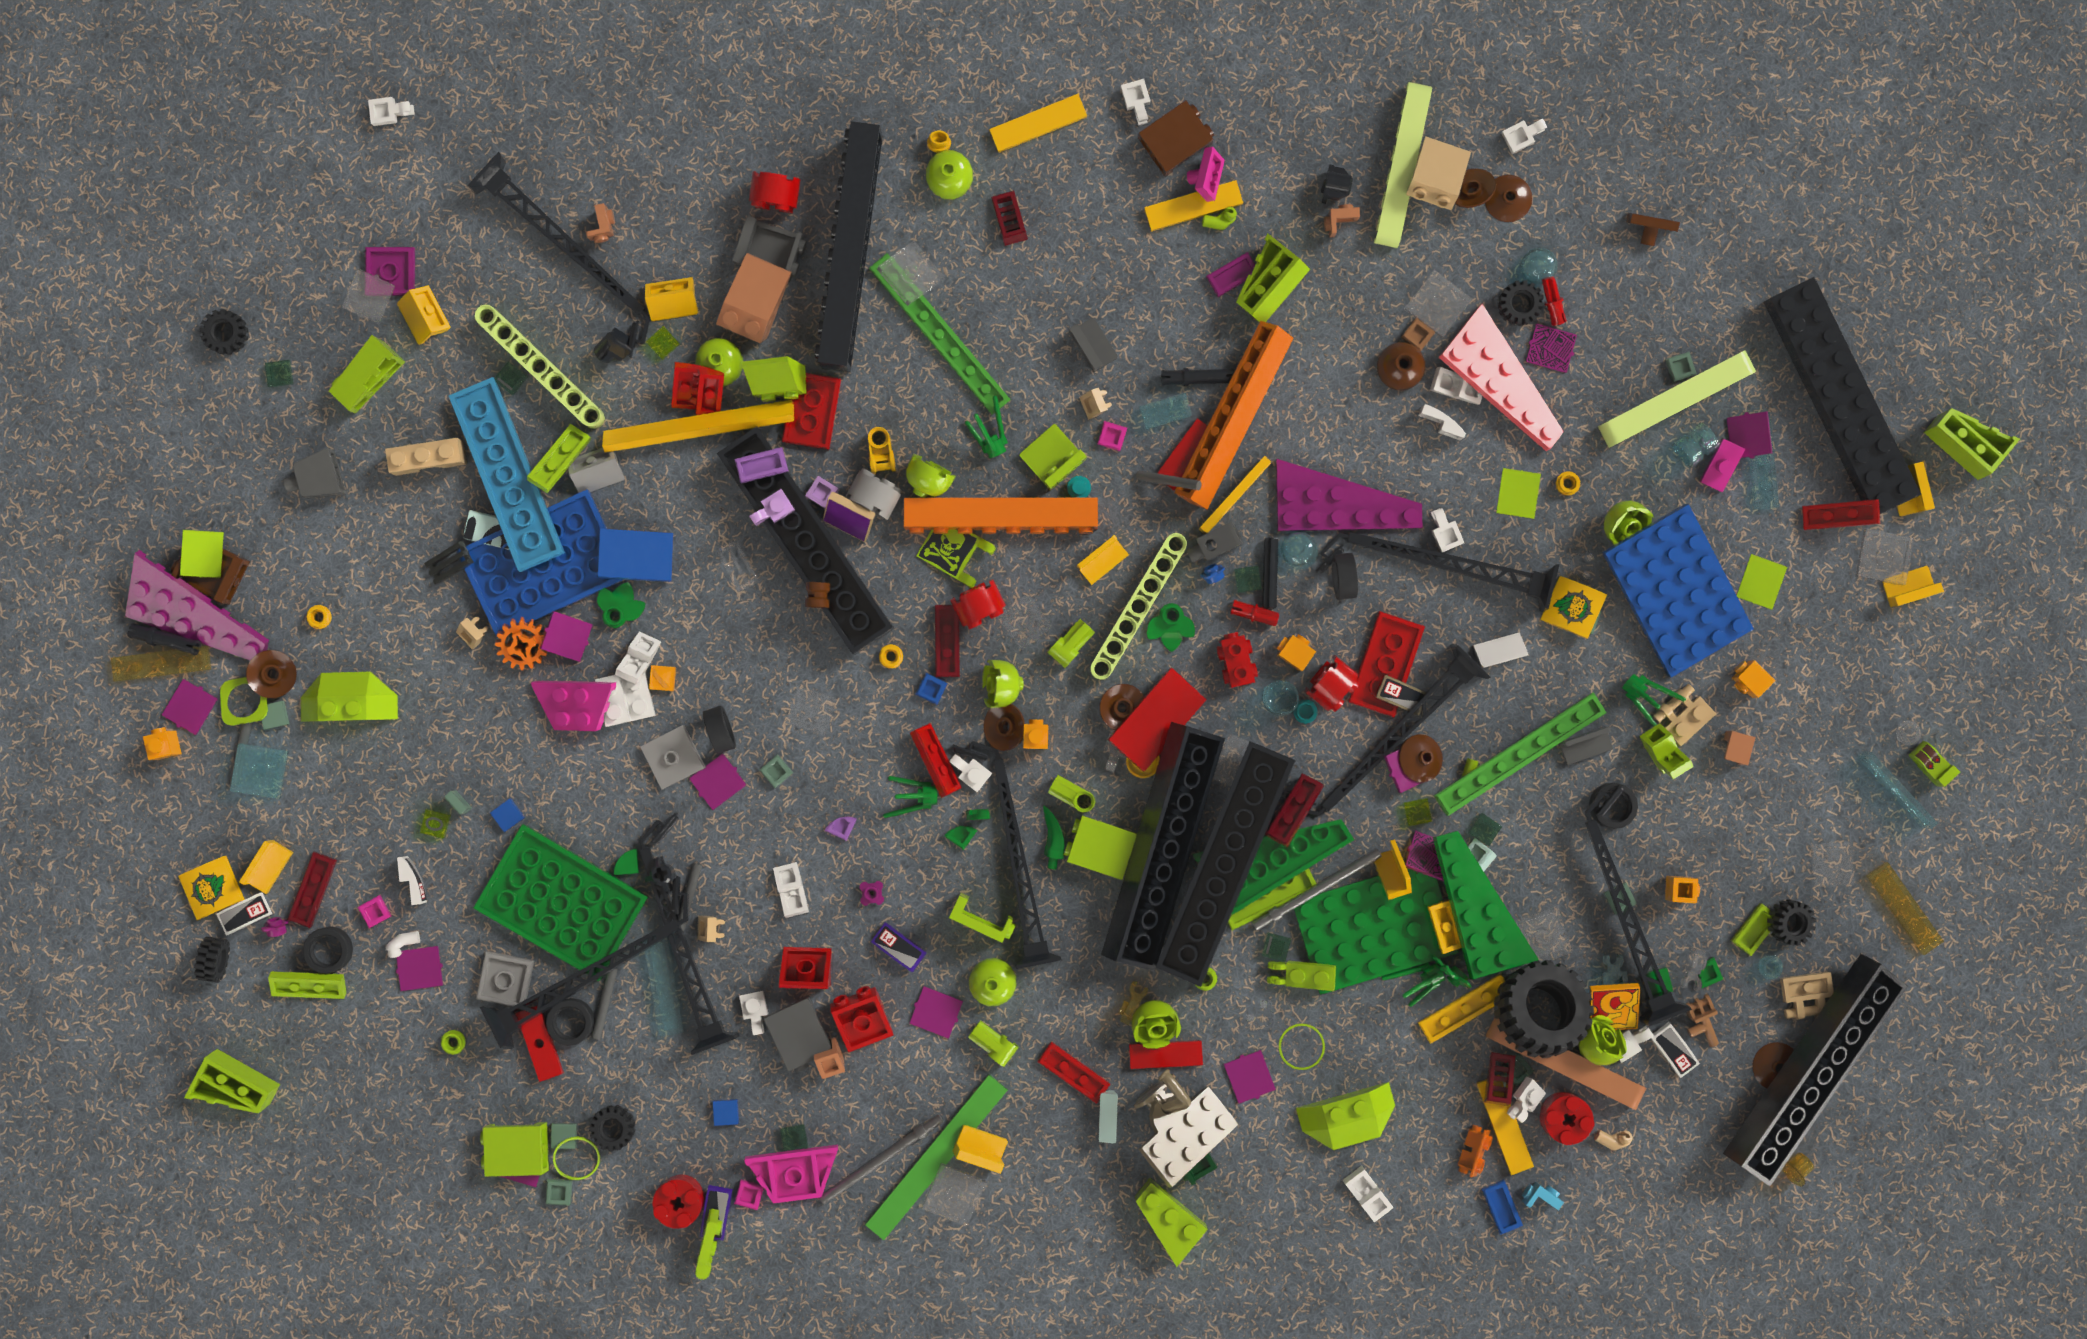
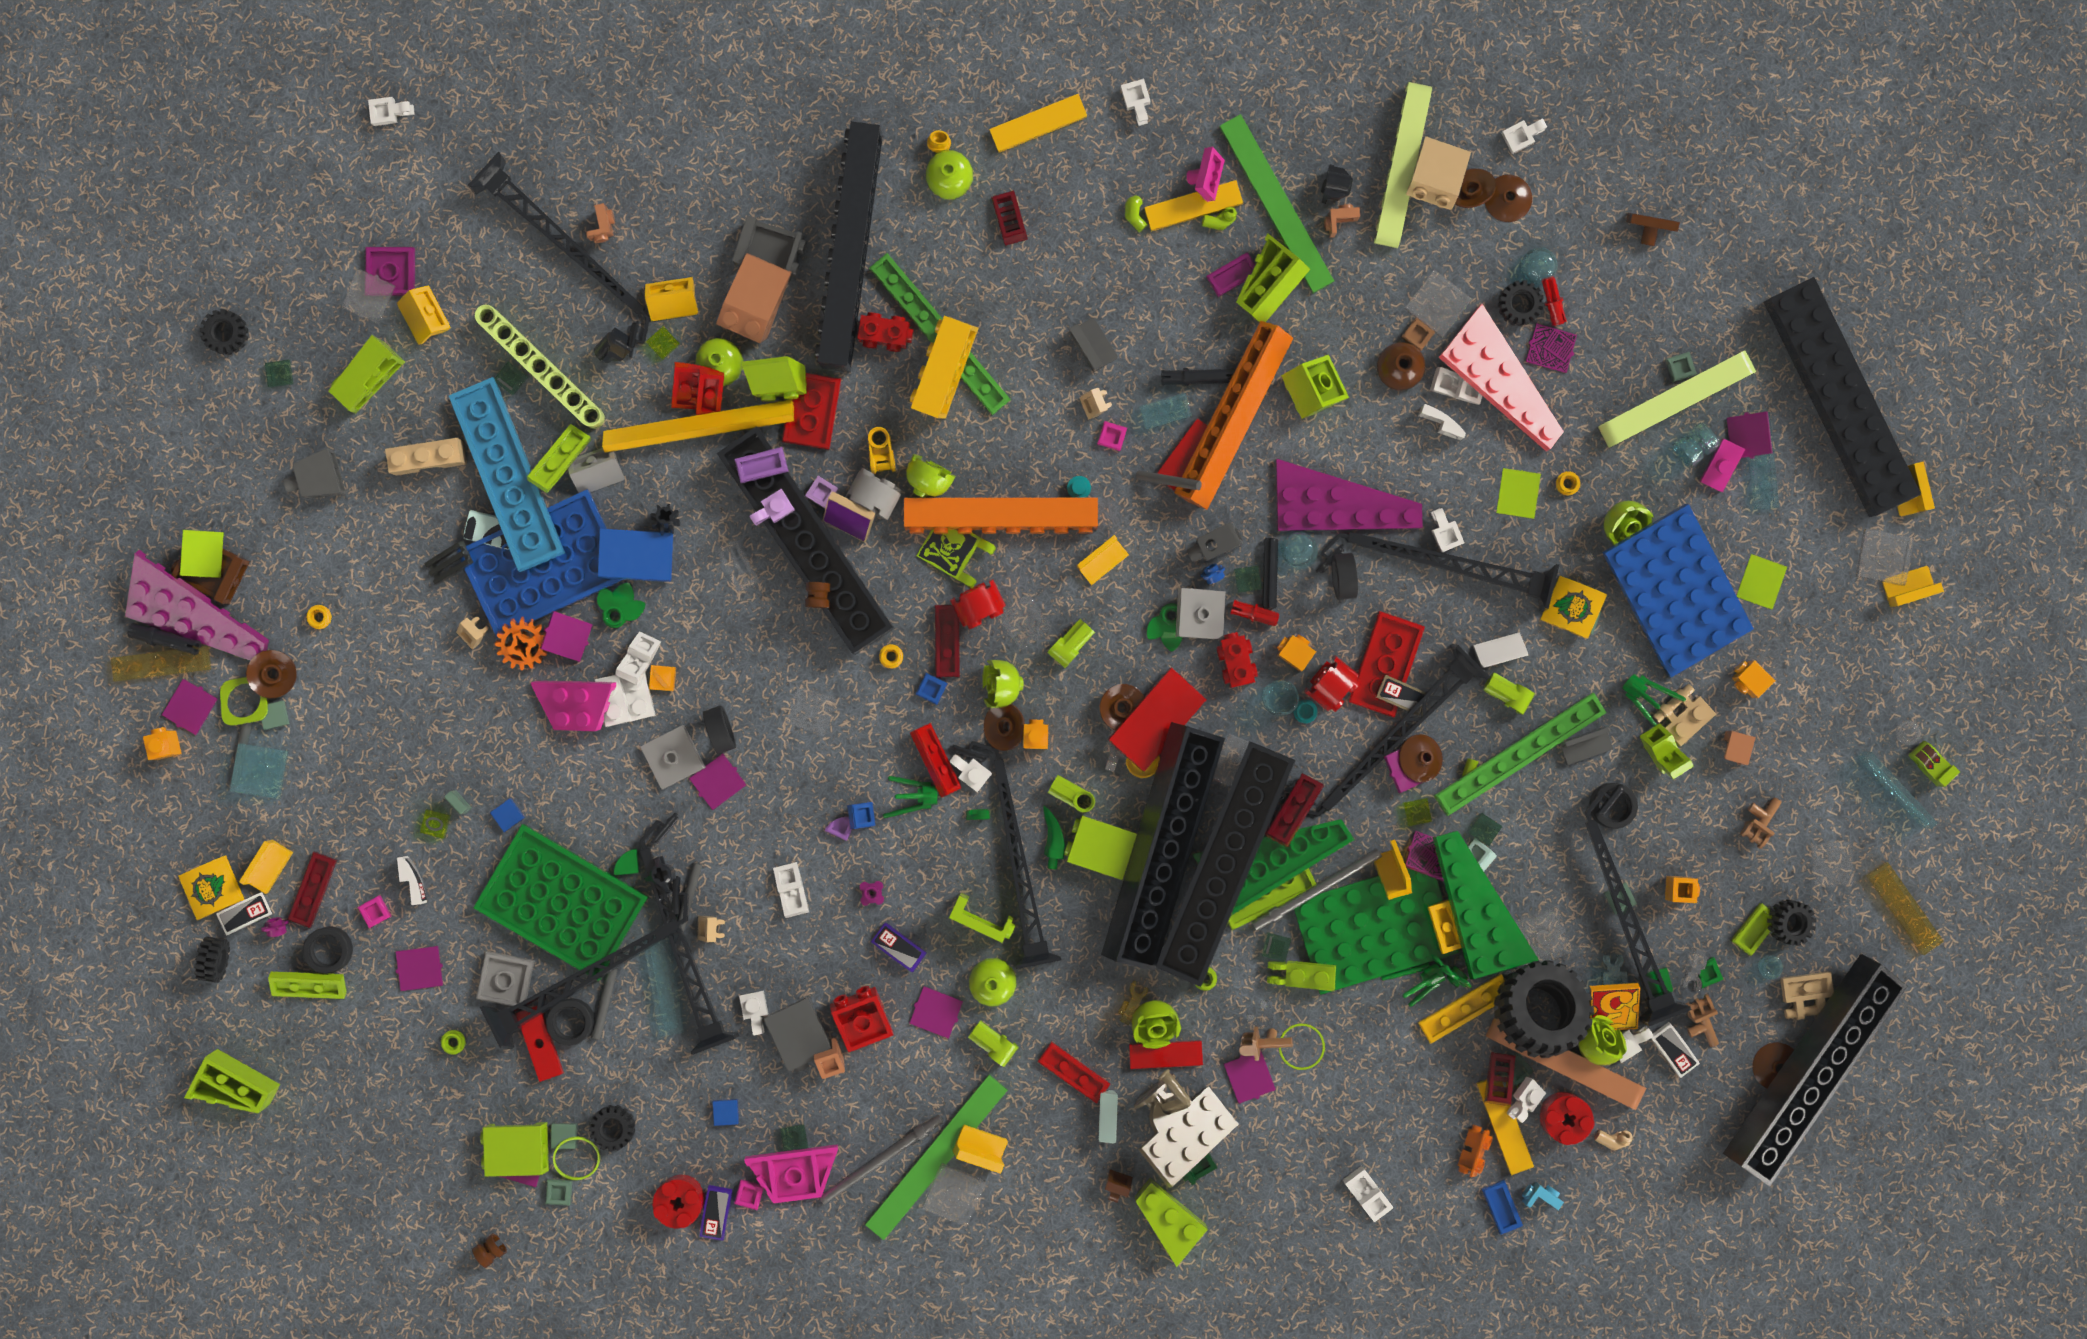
lime wedge [301,672,398,722] -> none
white arm [386,931,420,958] -> none
lime hinge [695,1209,722,1280] -> none
red brick [749,171,801,214] -> none
sand green tile [759,754,794,788] -> none
red slope [779,947,832,989] -> none
clear plate [877,241,945,306] -> none
green tile [944,826,977,850] -> none
green plant [965,395,1008,459] -> none
lime bracket [1020,424,1087,491] -> none
yellowish green beam [1090,533,1187,680] -> none
reddish brown panel [1138,100,1214,177] -> none
yellow tile [1199,456,1271,535] -> none
lime wedge [1296,1082,1395,1150] -> none
clear yellow piece [1782,1152,1814,1187] -> none
red tile [1802,499,1880,530] -> none
lime wedge [1923,408,2020,480] -> none
none -> reddish brown wheel [472,1233,507,1268]
none -> black gear [650,504,680,535]
none -> blue tile [847,802,875,829]
none -> red brick [857,312,914,352]
none -> yellow brick [910,315,979,419]
none -> reddish brown tile [1105,1169,1133,1203]
none -> lime arm [1125,195,1148,233]
none -> light grey plate [1175,588,1226,640]
none -> bright green tile [1219,114,1334,294]
none -> medium nougat arm [1239,1027,1293,1061]
none -> lime slope [1281,354,1349,419]
none -> lime piece [1483,672,1535,715]
none -> medium nougat arm [1740,798,1782,849]

